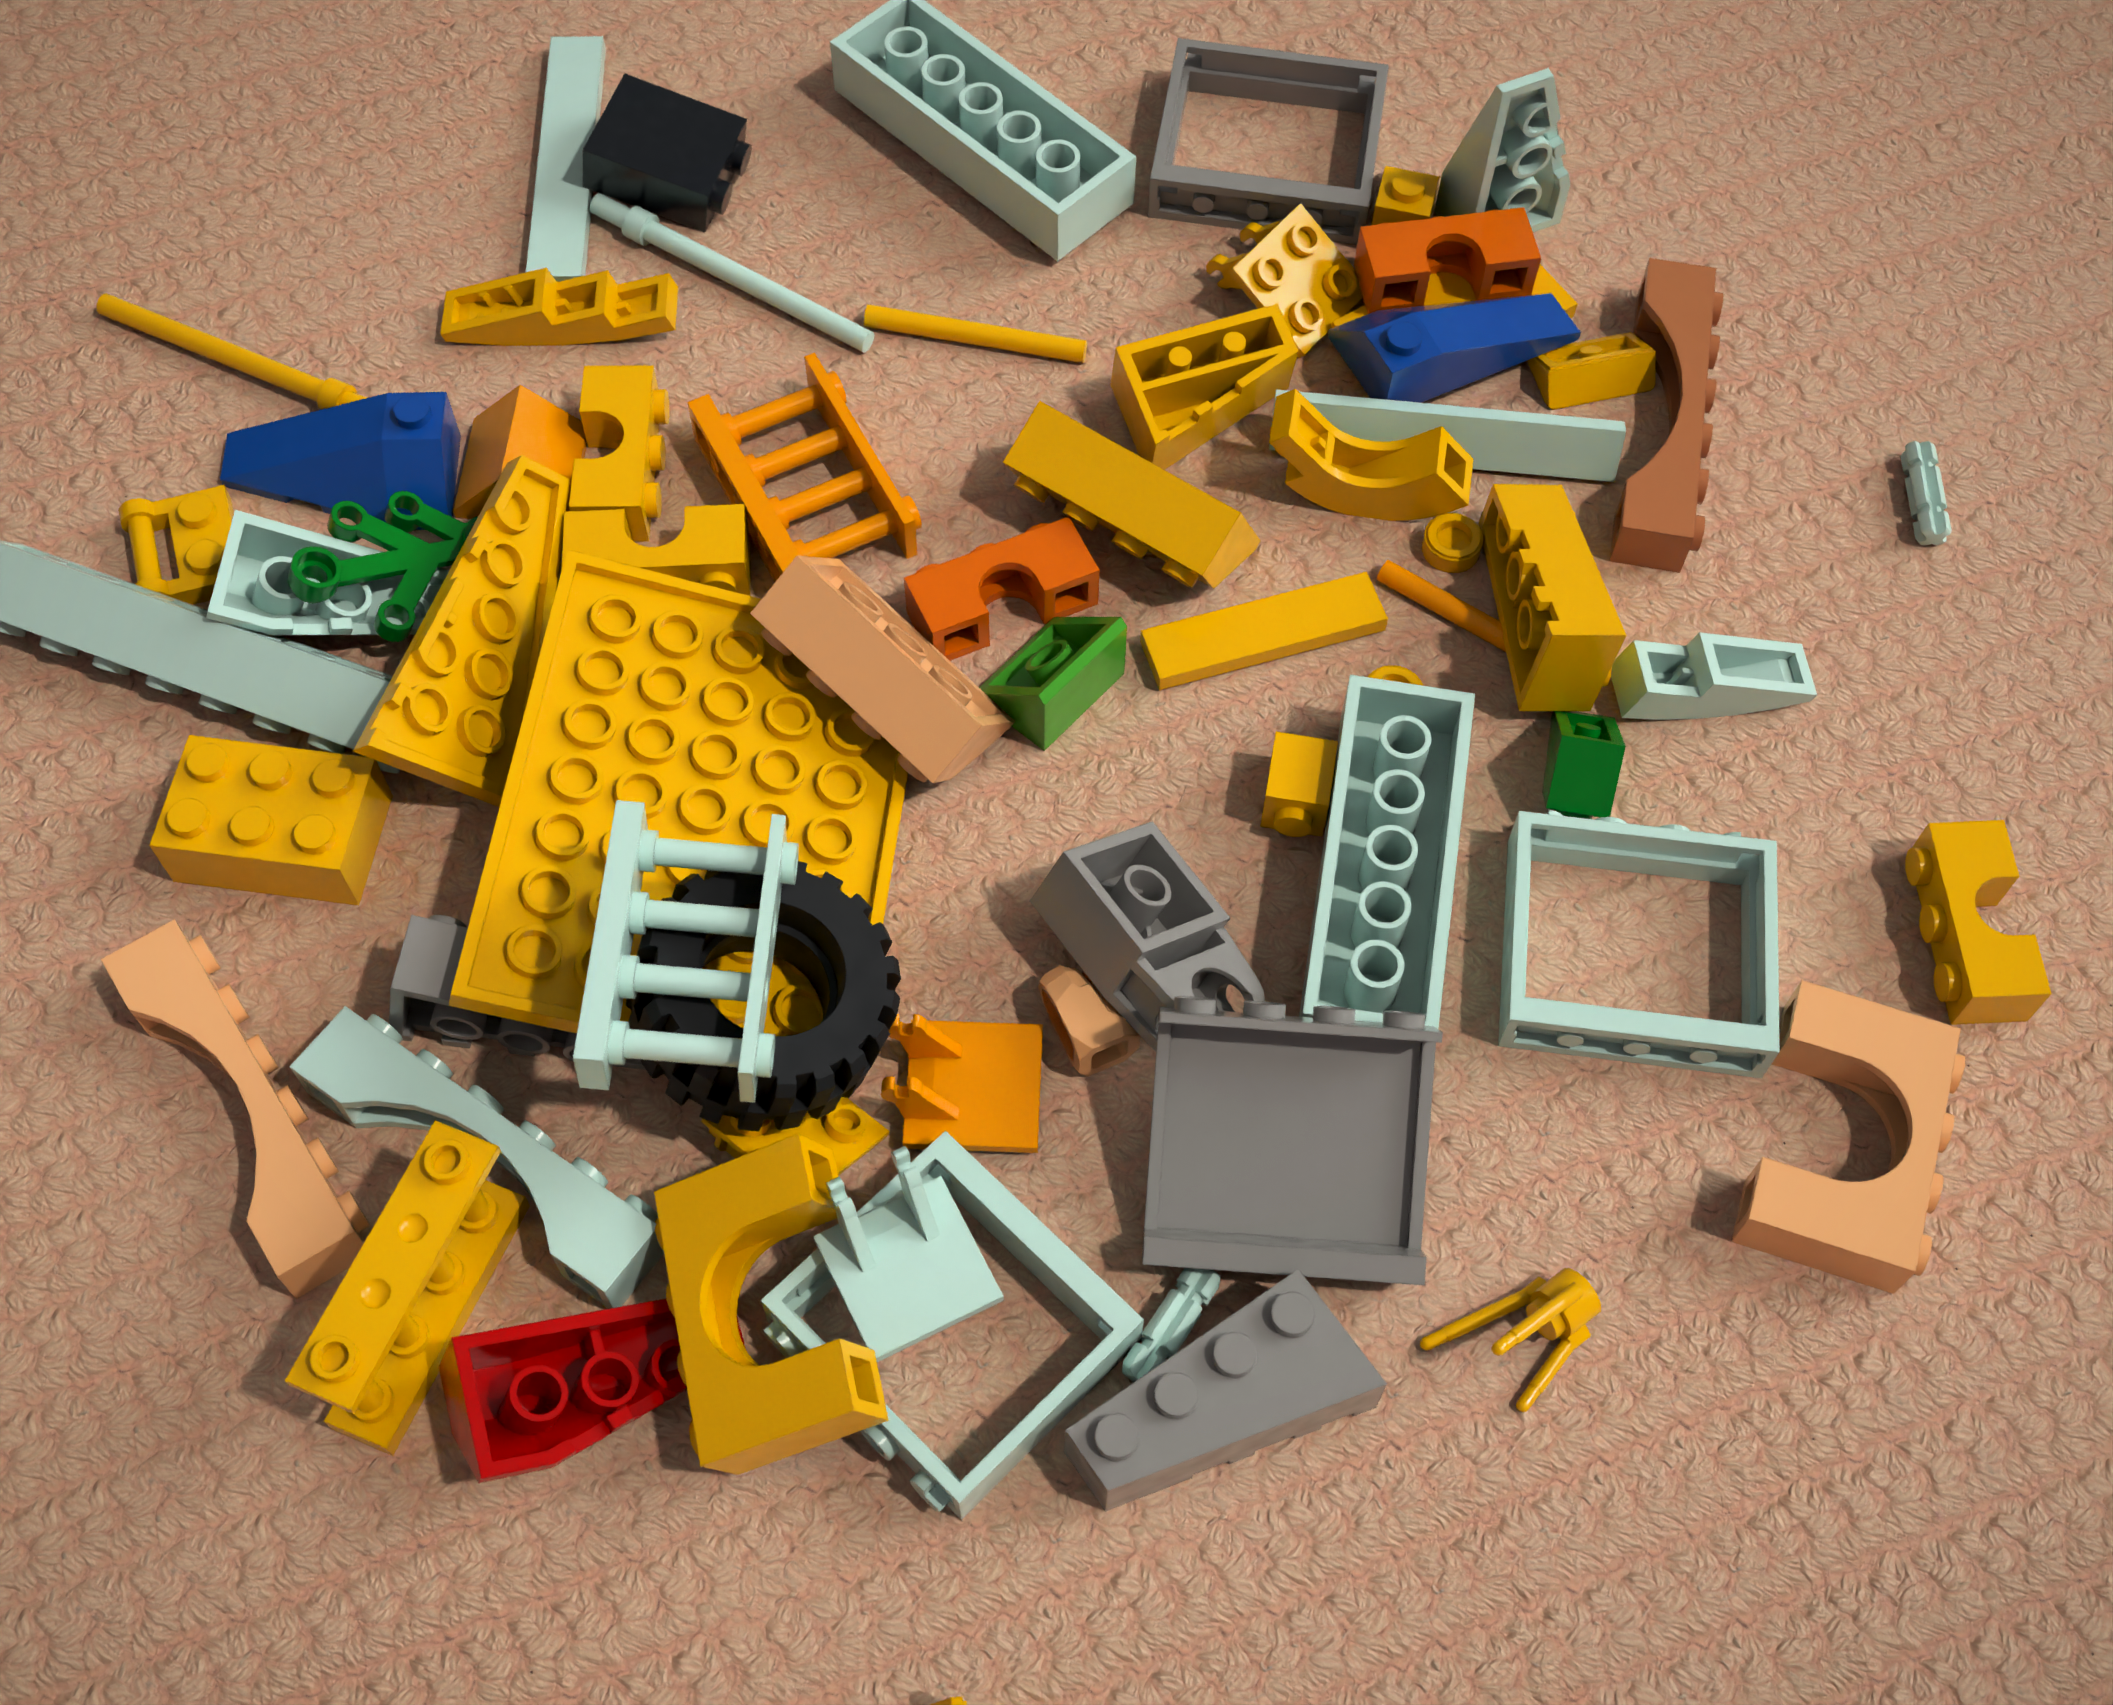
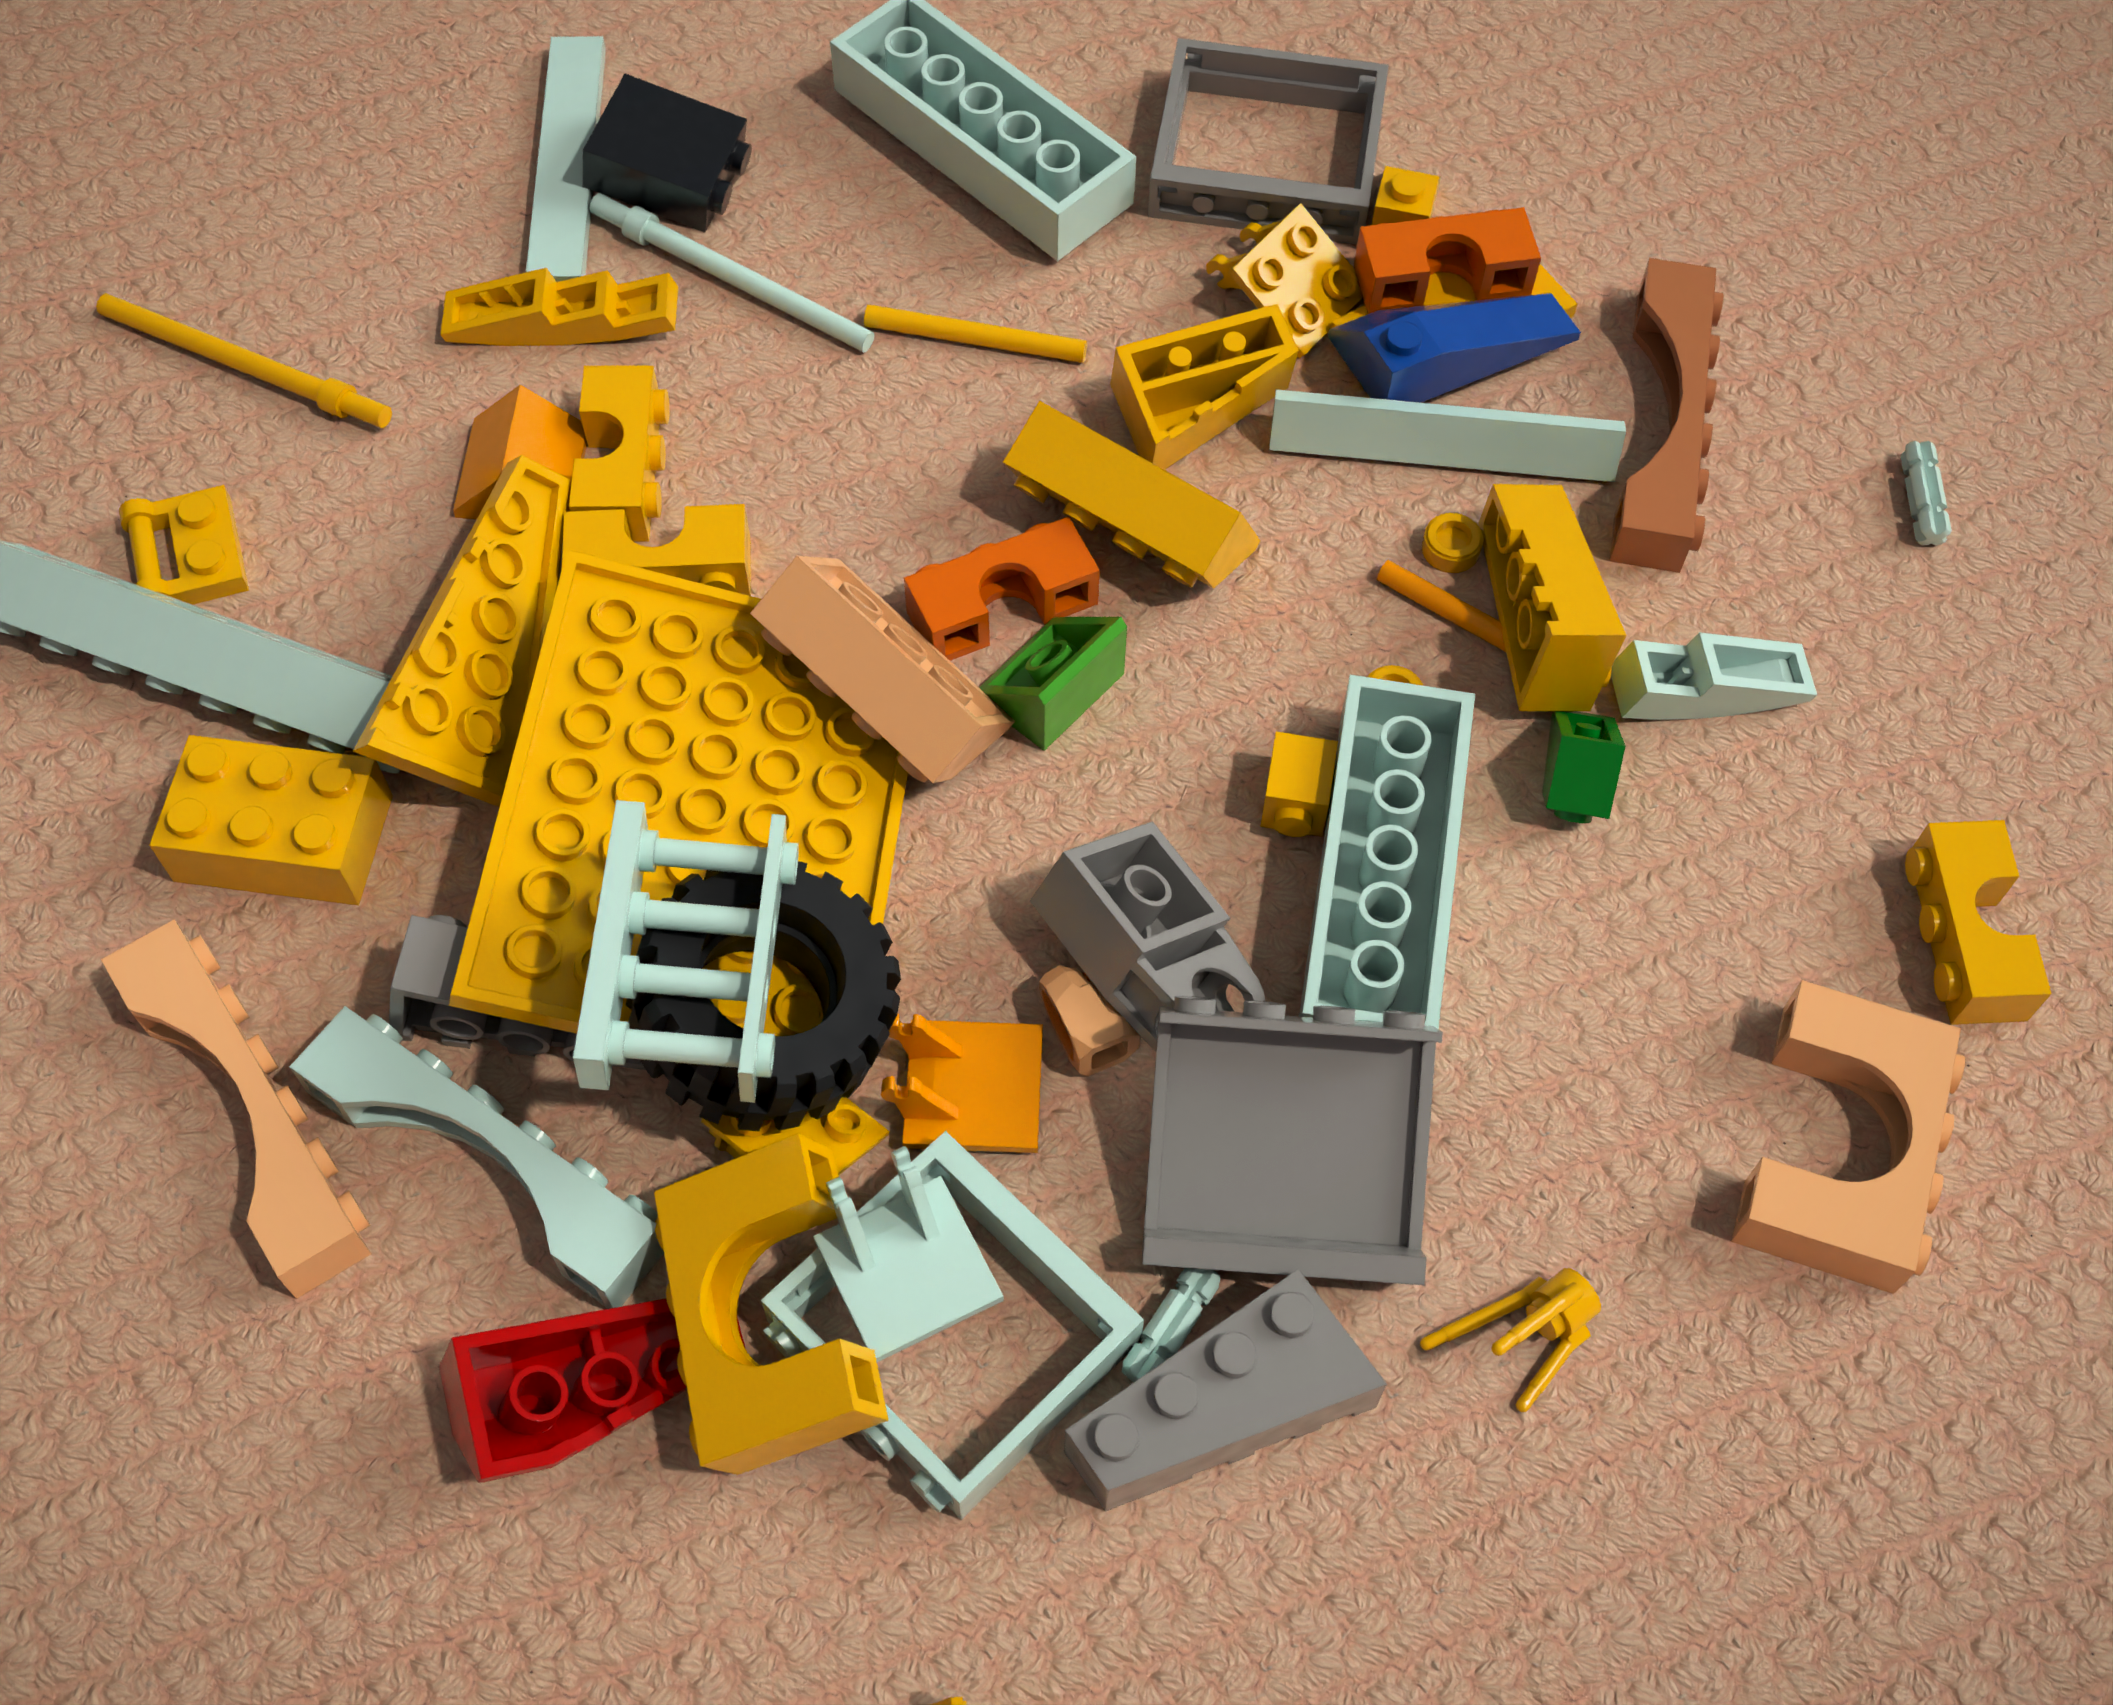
light aqua wedge [206,510,449,635] -> none
blue wedge [220,392,461,530] -> none
yellow fence [284,1120,530,1456] -> none
green plant [287,491,478,642] -> none
light orange fence [687,353,922,582] -> none
yellow tile [1140,571,1388,690] -> none
yellow arch [1269,389,1473,521] -> none
light aqua wedge [1434,68,1570,232] -> none
light aqua window [1498,810,1780,1078] -> none
yellow slope [1527,332,1656,410] -> none

